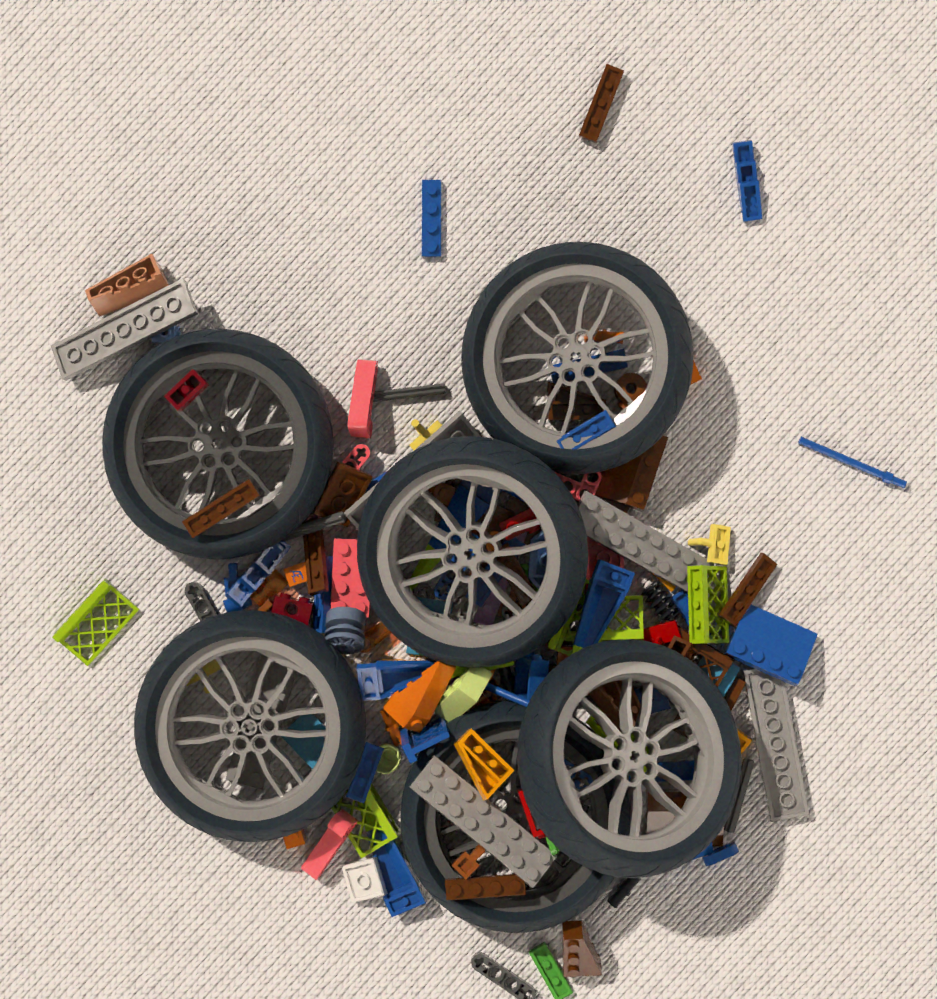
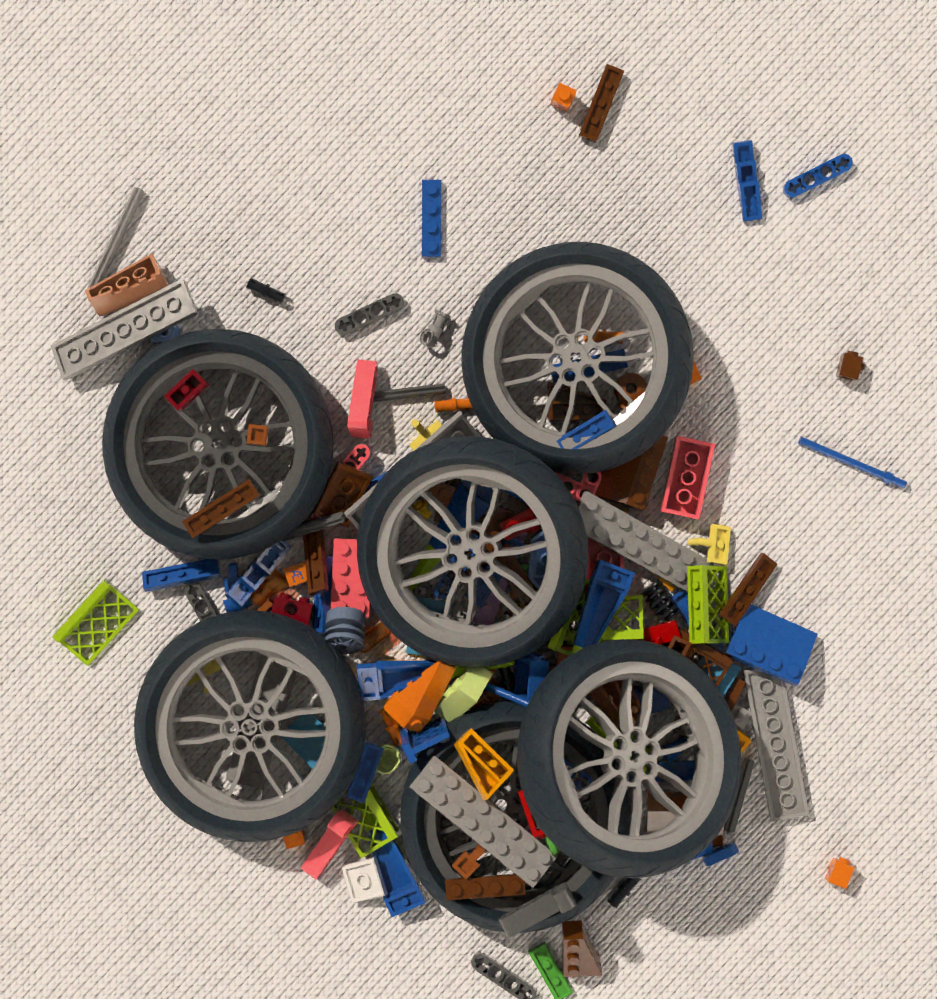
none -> light grey axle [87,187,144,289]
none -> blue plate [142,559,221,592]
none -> black pin [246,277,286,305]
none -> dark orange tile [246,424,269,446]
none -> dark grey beam [335,293,404,335]
none -> yellow plate [413,499,432,519]
none -> light grey connector [419,310,451,348]
none -> orange pin [434,397,473,413]
none -> dark grey beam [498,882,577,938]
none -> orange brick [550,82,577,113]
none -> coral brick [659,436,715,519]
none -> blue cone [661,736,687,763]
none -> light grey tile [731,703,751,730]
none -> blue beam [783,154,853,198]
none -> orange brick [825,856,855,889]
none -> reddish brown brick [836,350,865,381]

